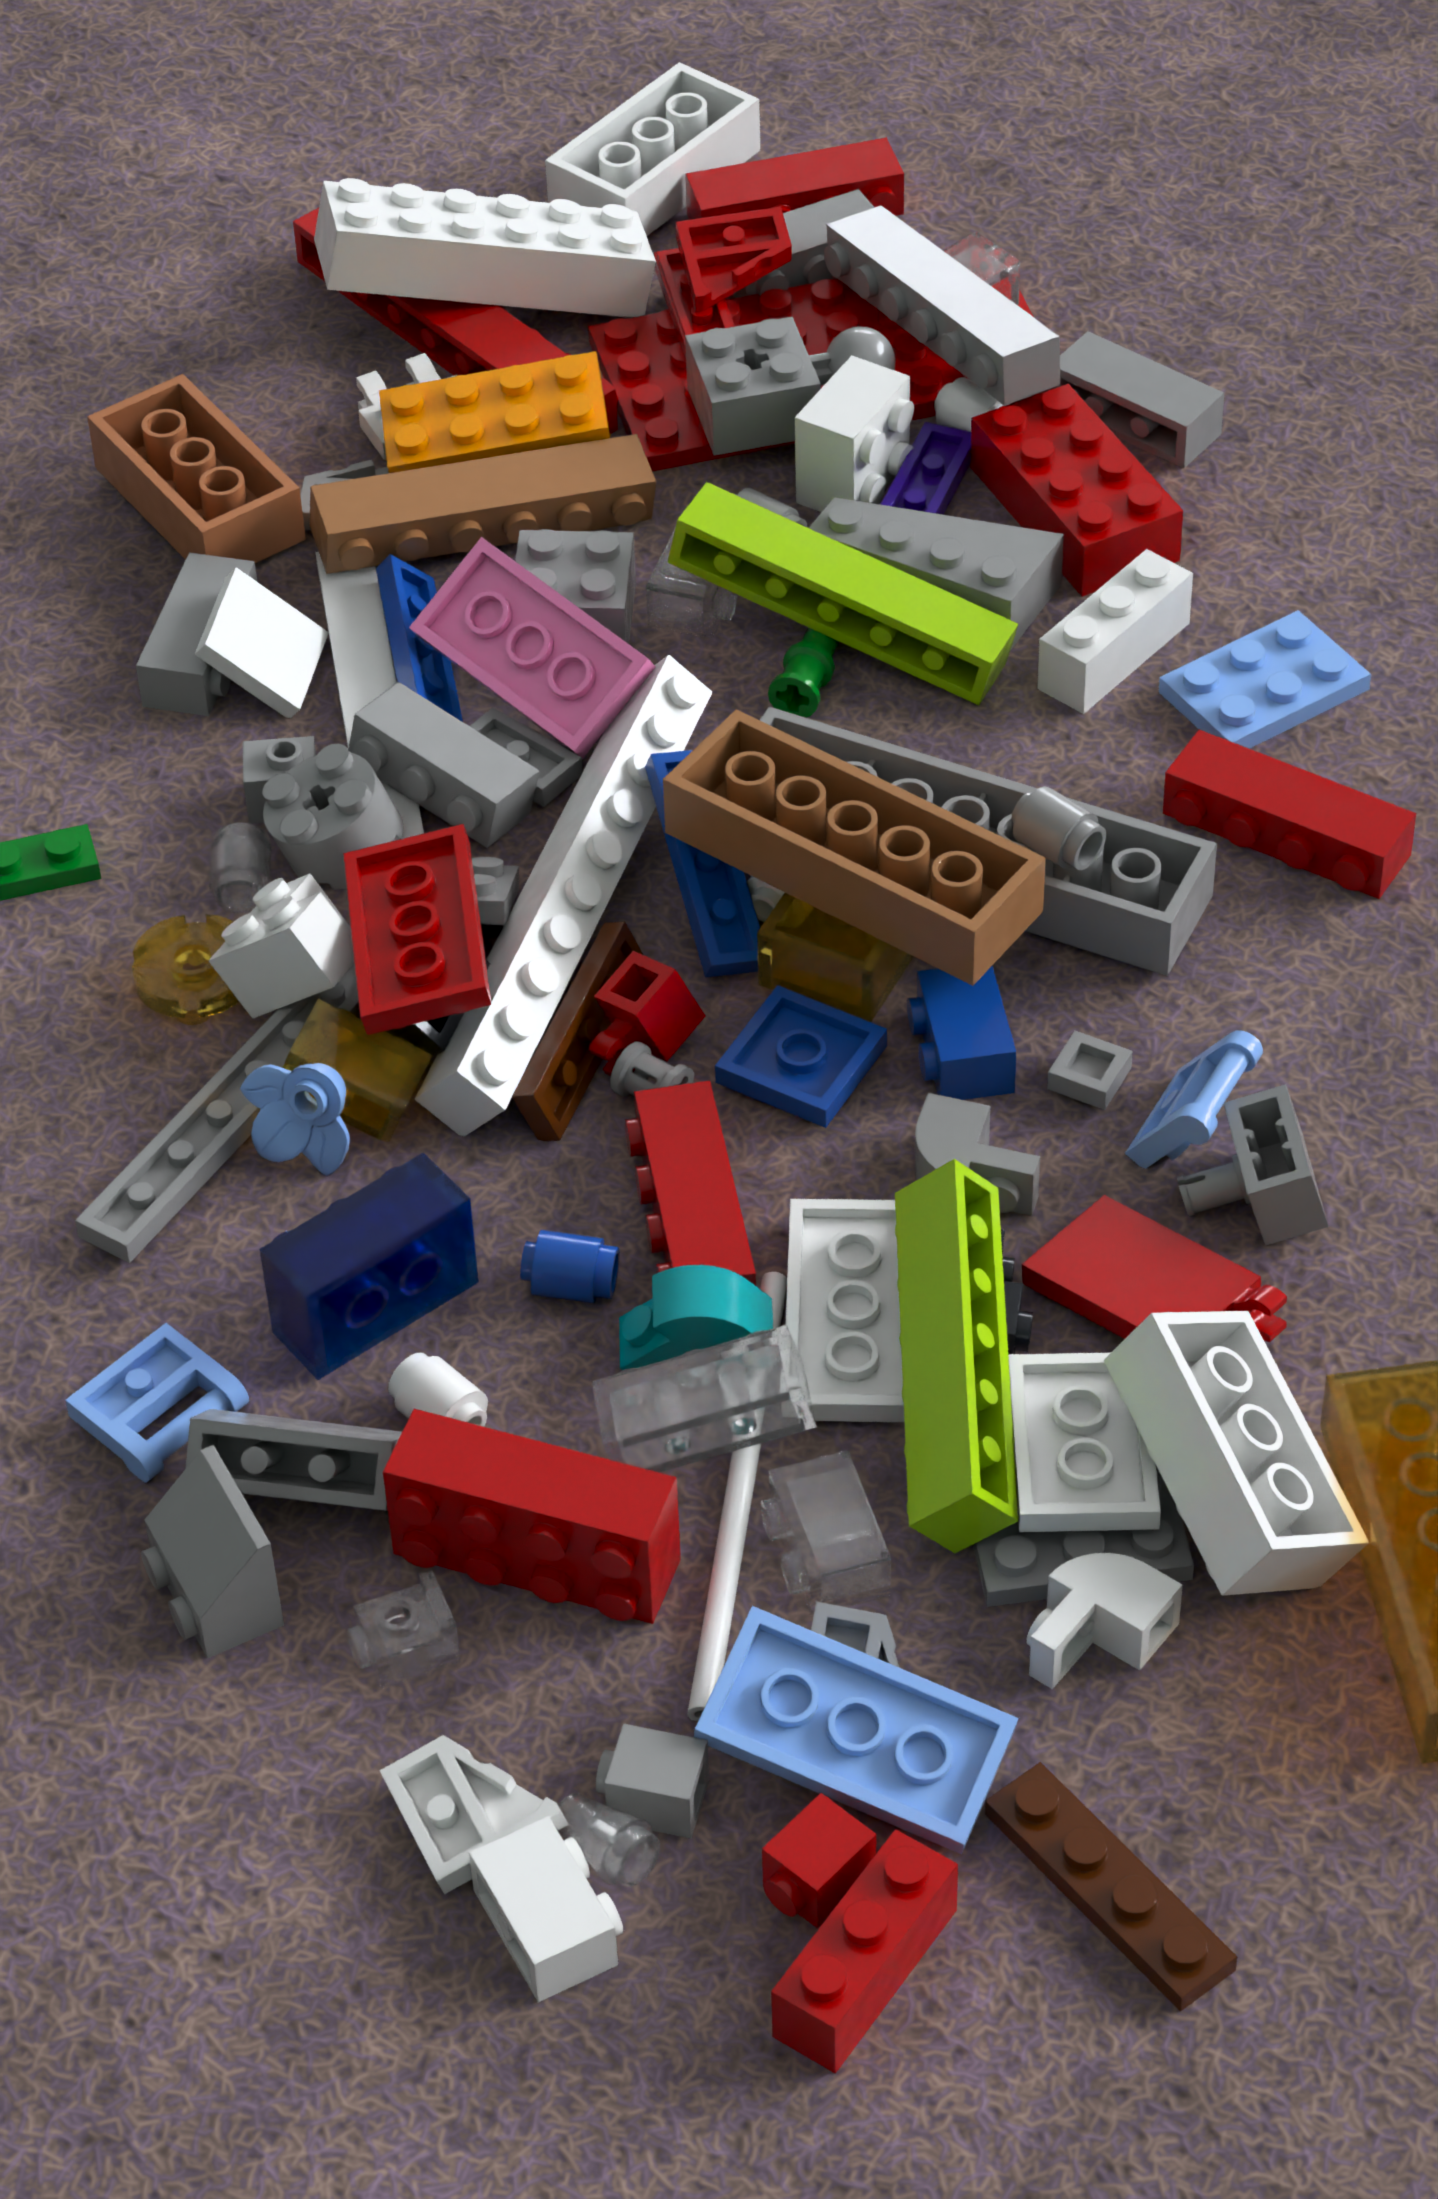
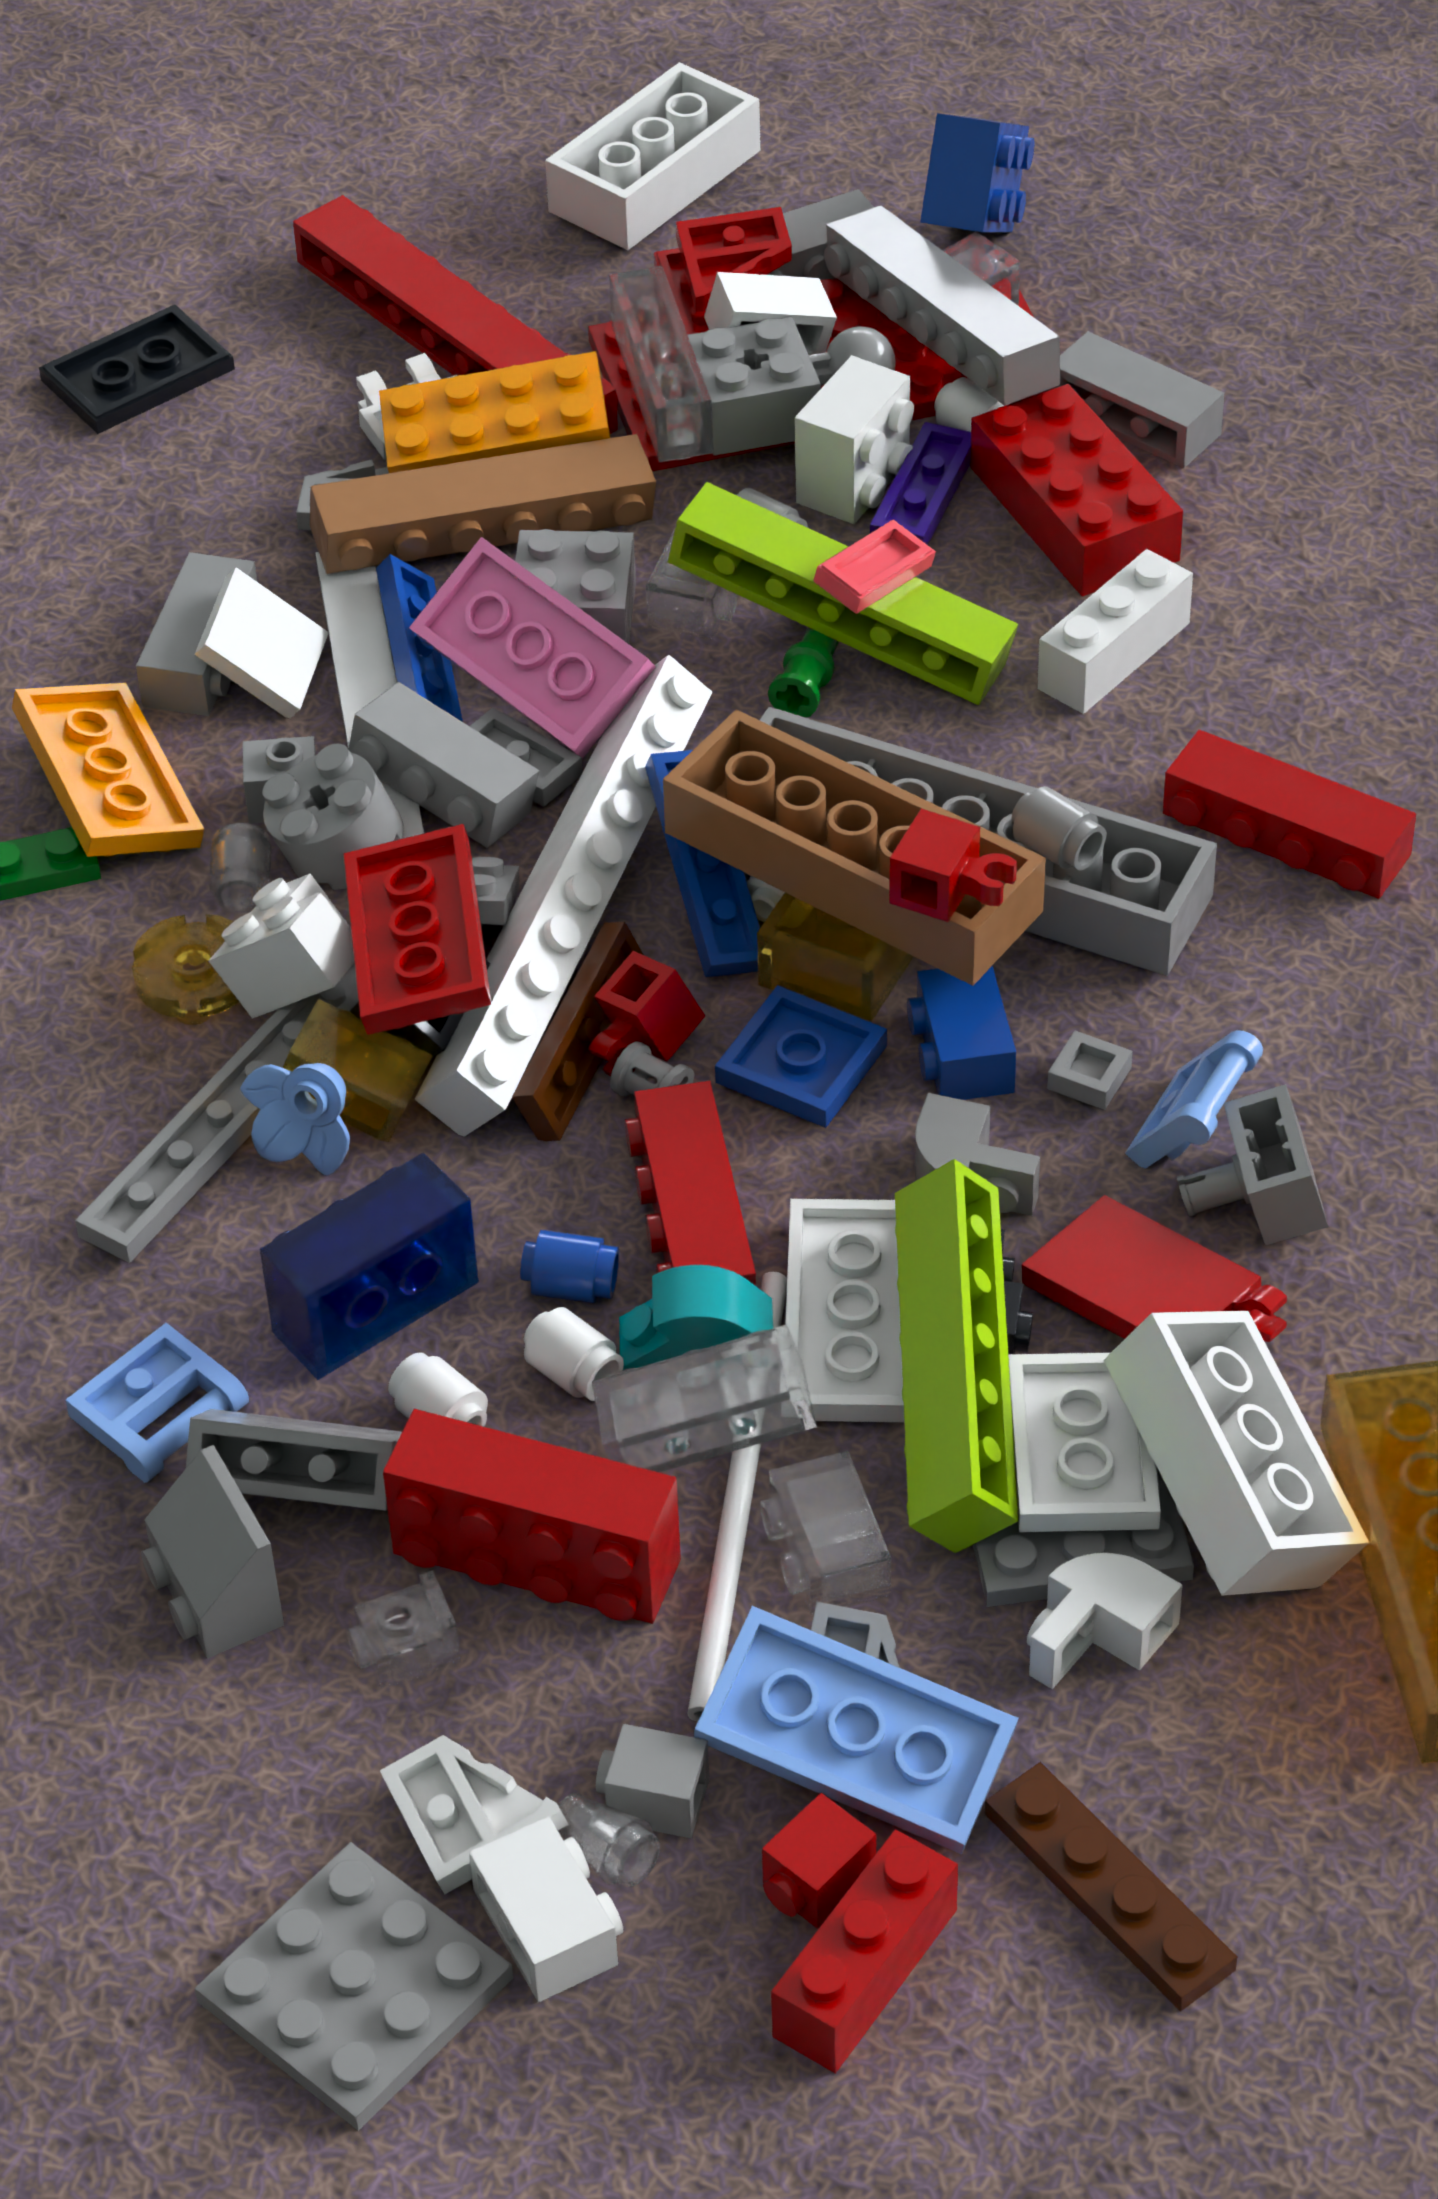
nougat brick [87,374,306,563] -> none
white brick [314,178,656,318] -> none
red brick [685,137,904,220] -> none
light grey wedge [809,497,1064,651] -> none
light blue plate [1159,610,1371,749] -> none
none -> light orange plate [12,682,204,857]
none -> black tile [39,305,235,434]
none -> light grey plate [195,1842,513,2131]
none -> white brick [524,1307,624,1401]
none -> clear brick [609,266,713,462]
none -> white brick [704,272,837,355]
none -> coral tile [813,520,936,614]
none -> red brick [889,808,1017,922]
none -> blue brick [920,113,1035,232]

